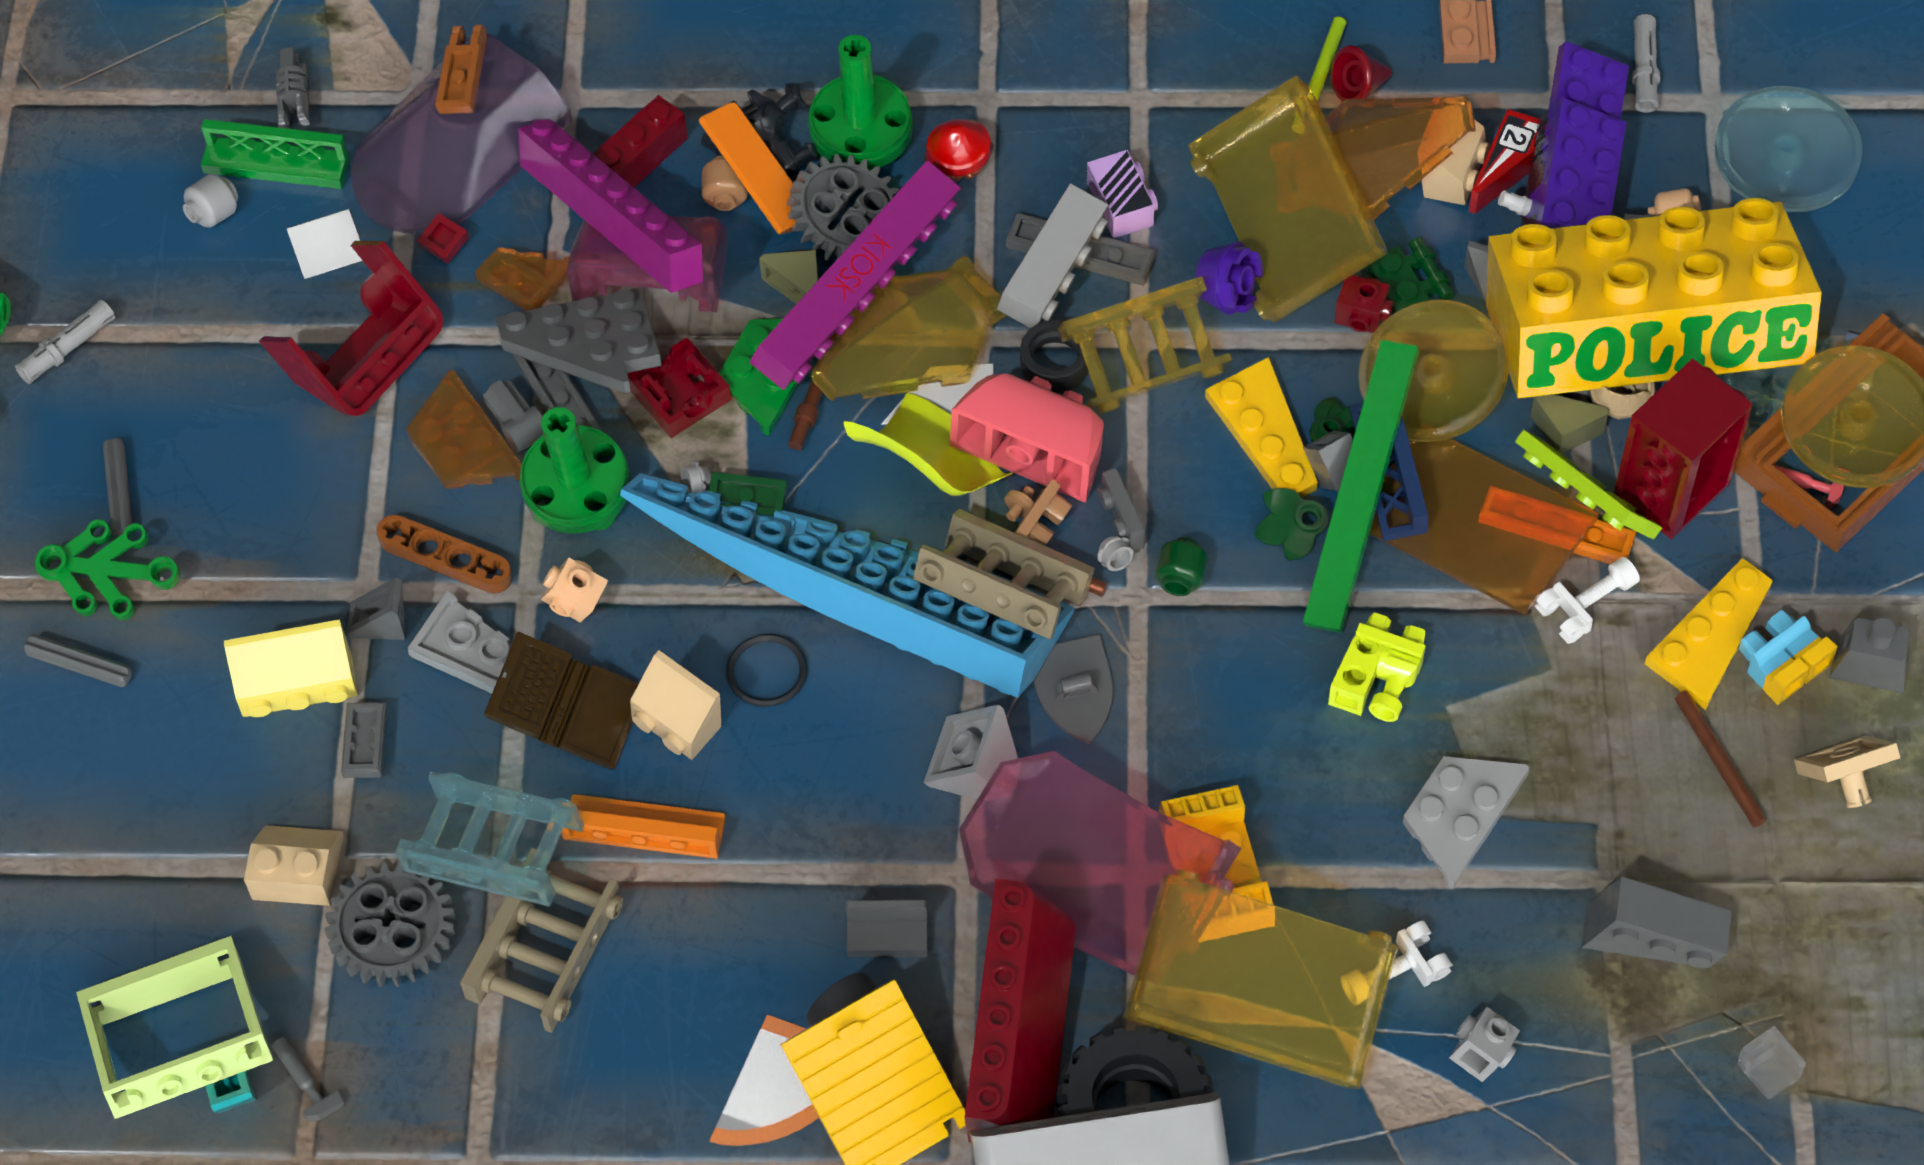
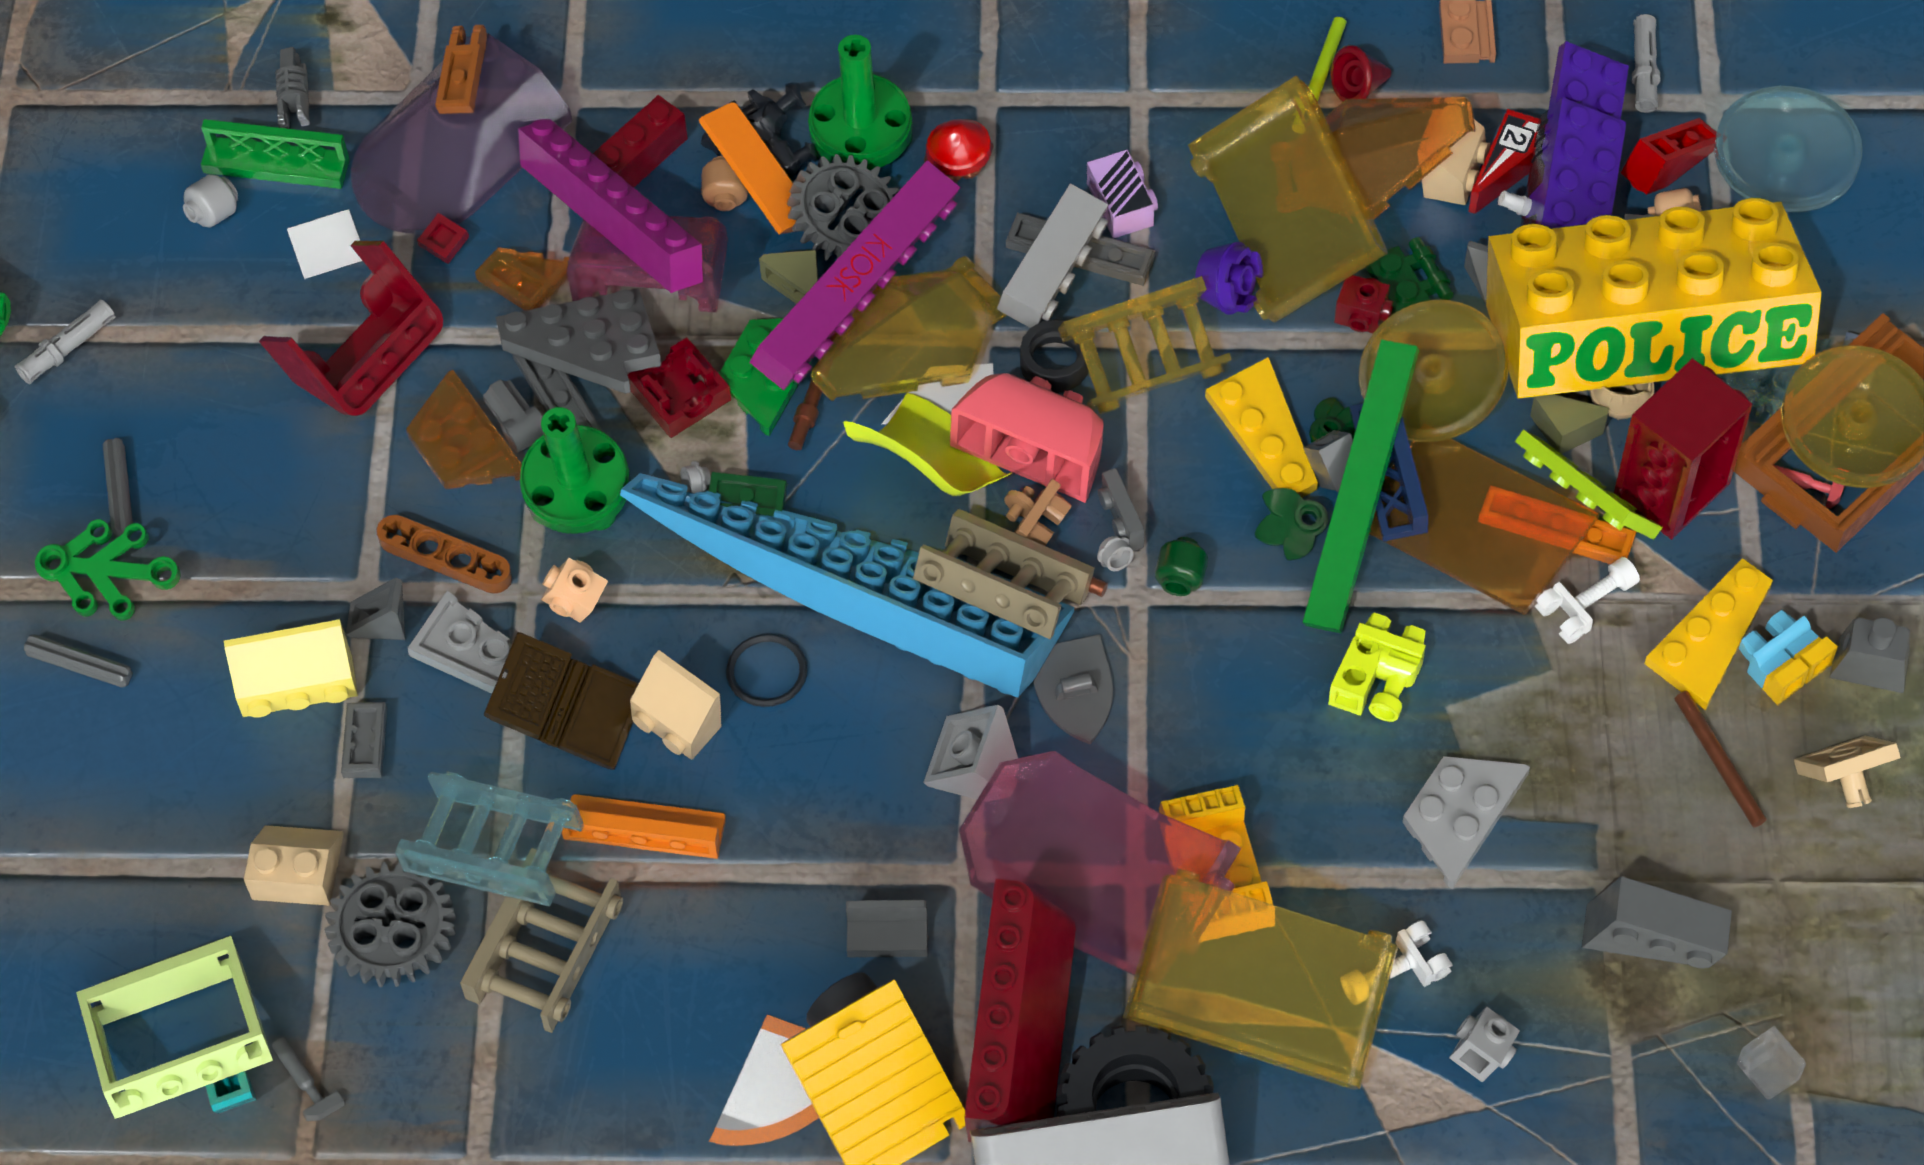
none -> red slope [1621,118,1725,195]

